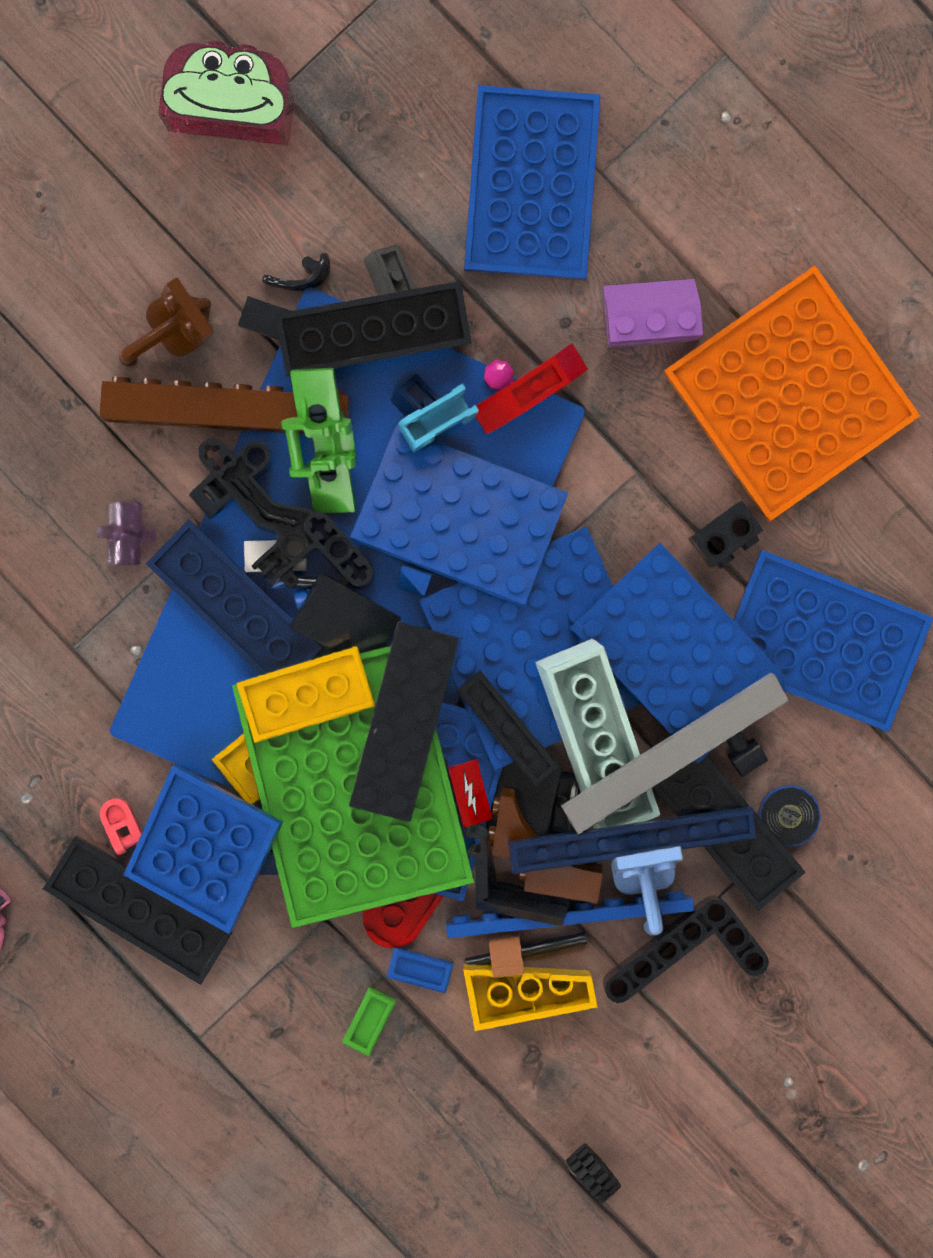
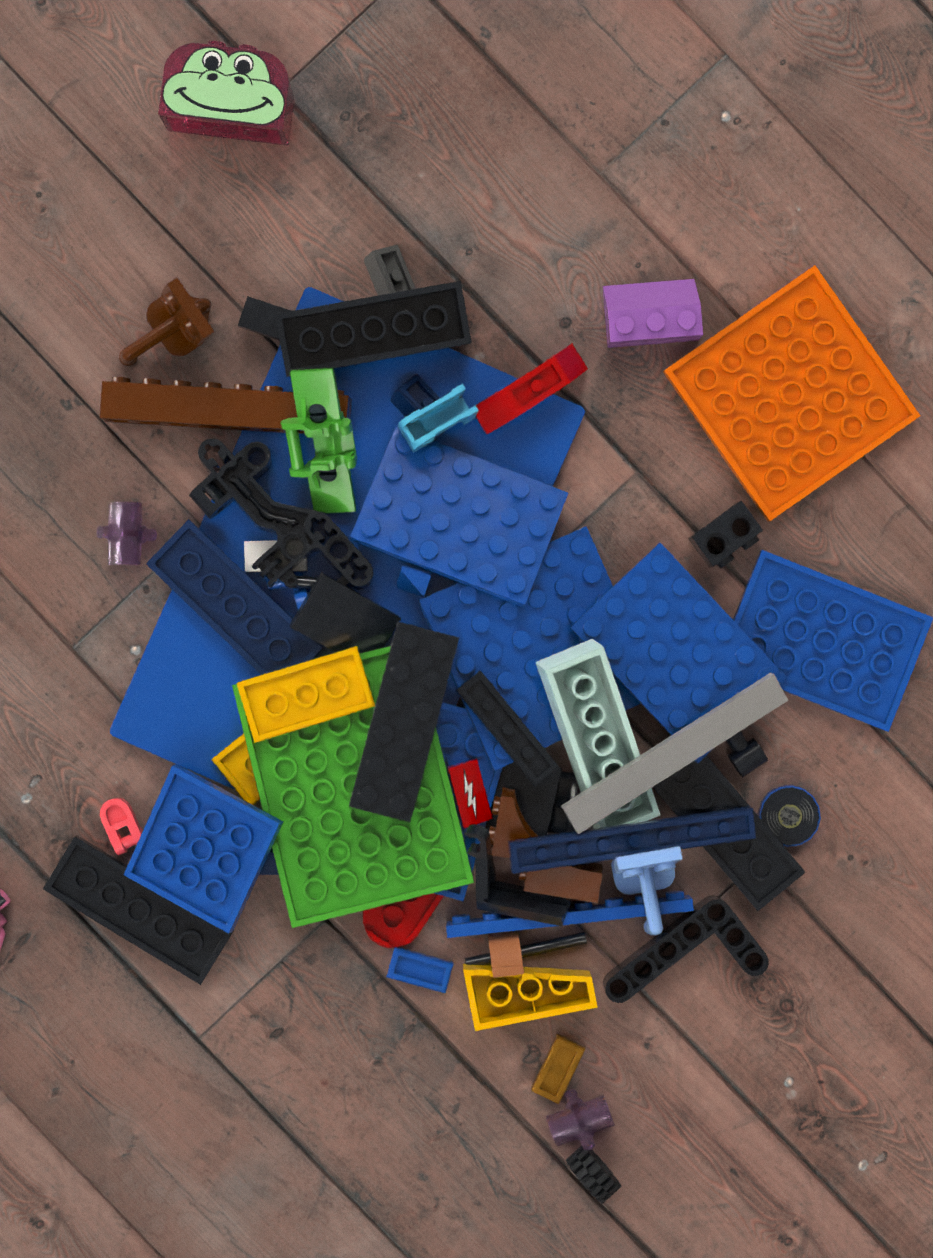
black piece [262,253,330,291] -> none
bright green tile [342,986,397,1056] -> none
blue plate [464,85,600,280] -> none
dark pink tile [484,360,514,391] -> none
none -> pearl gold tile [531,1034,585,1104]
none -> clear purple pin [546,1089,615,1150]

